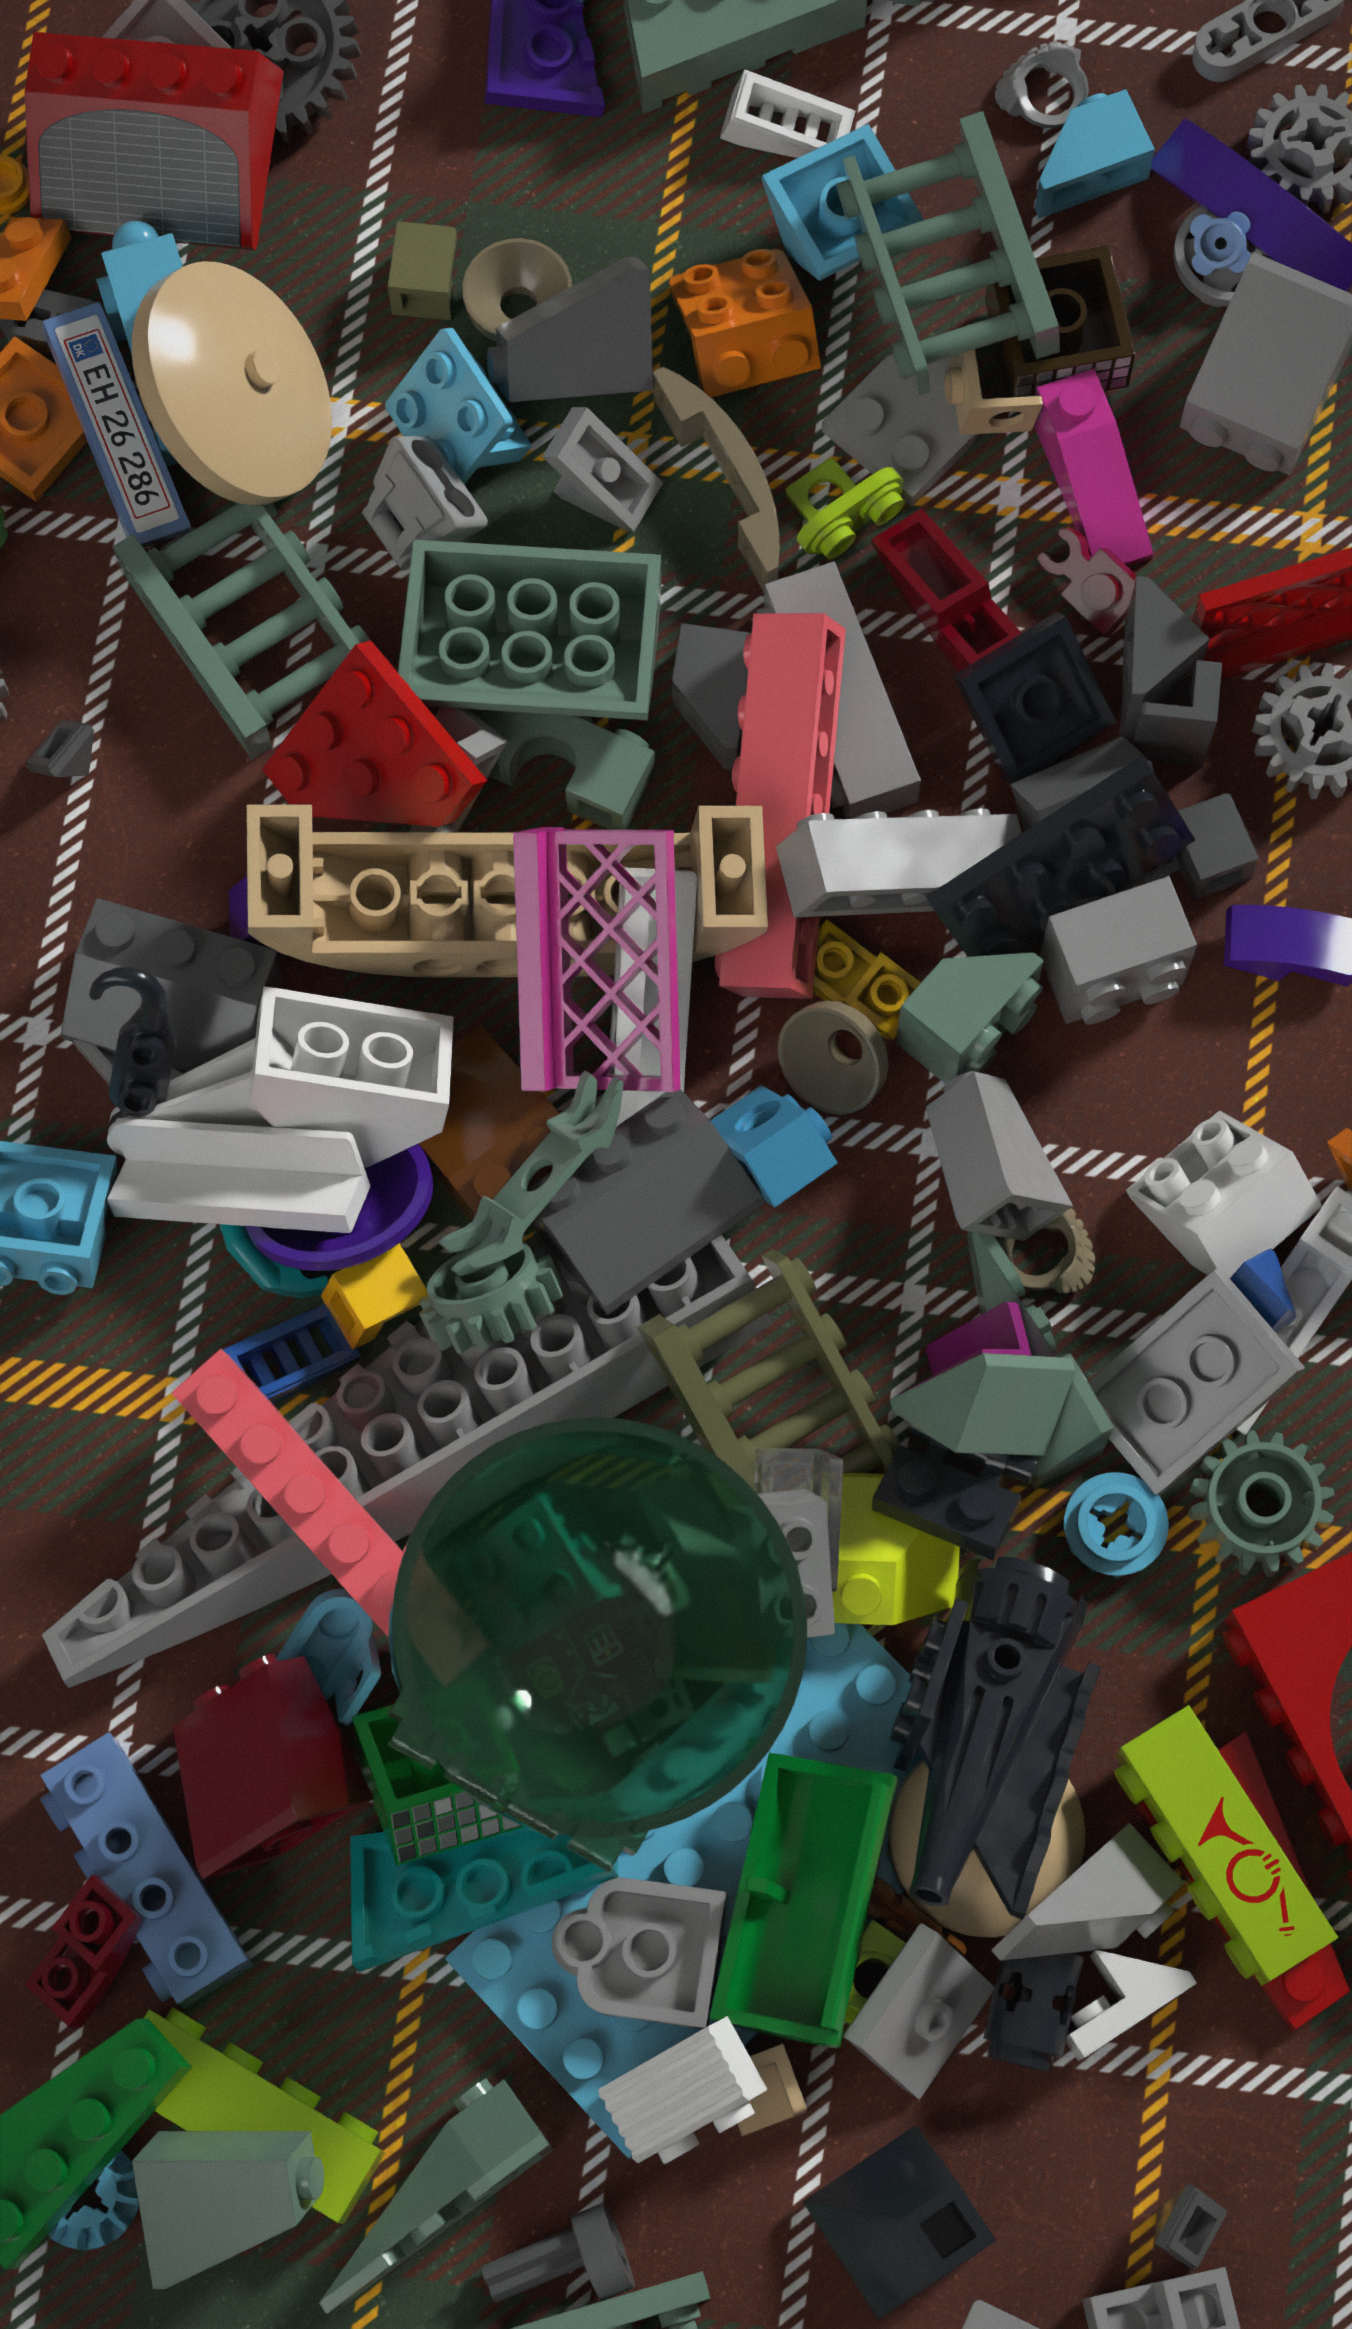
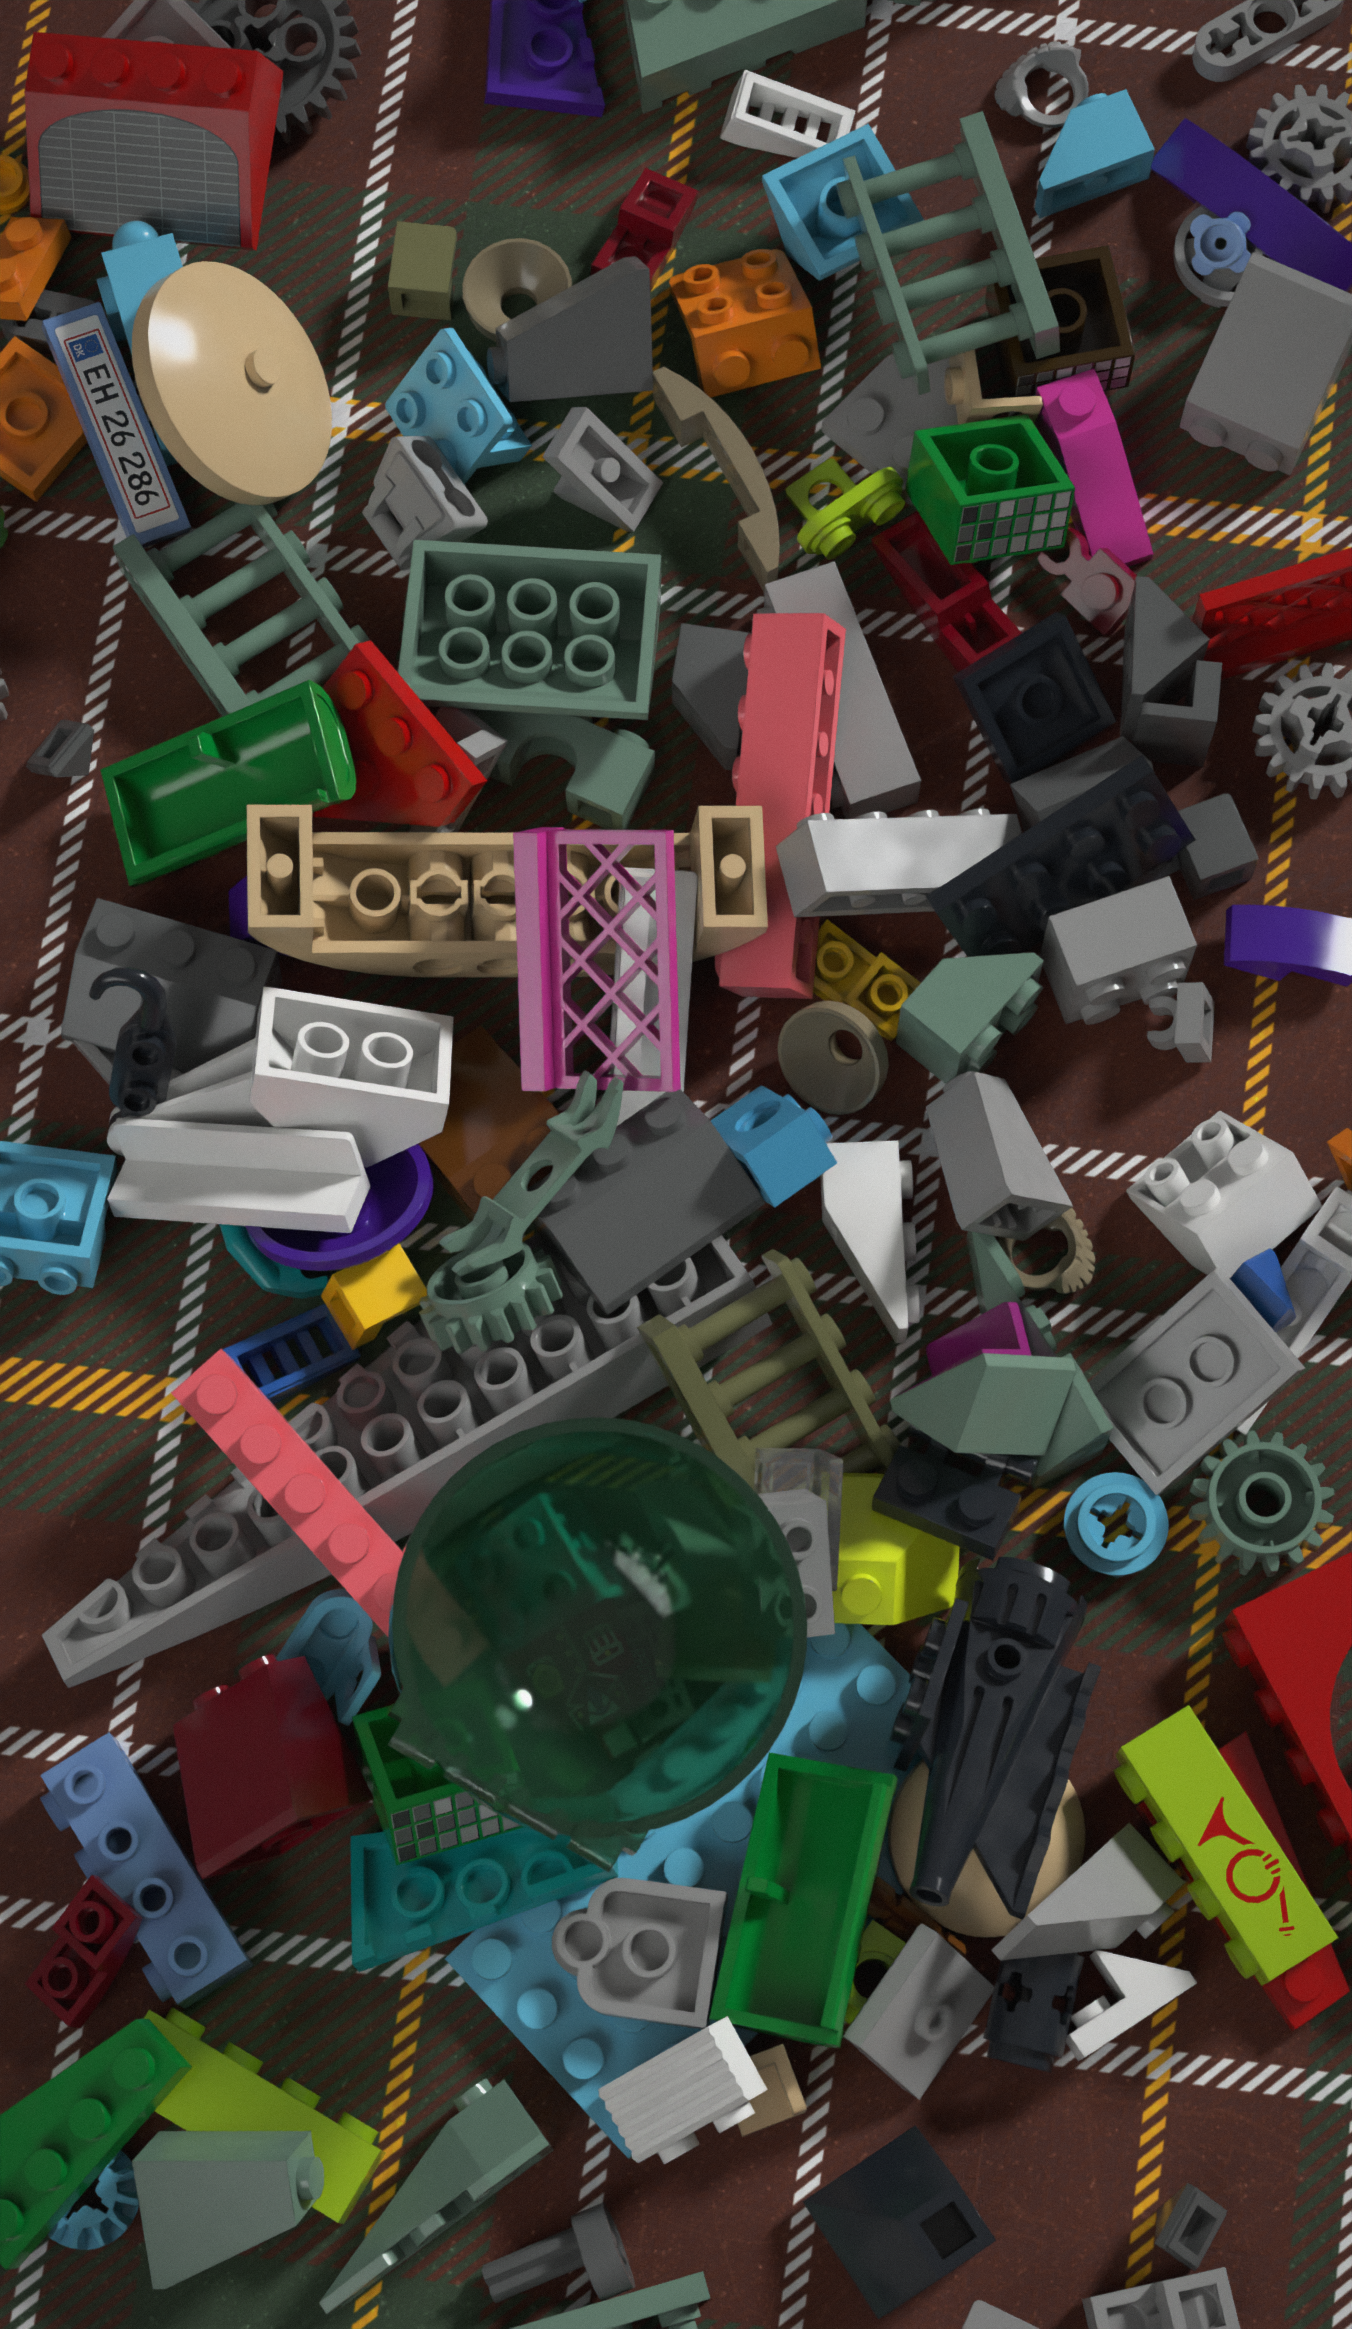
none -> green container [100,680,357,887]
none -> dark red slope [590,168,699,292]
none -> white slope [820,1141,920,1343]
none -> green brick [905,414,1075,565]
none -> light grey tile [1147,982,1215,1063]

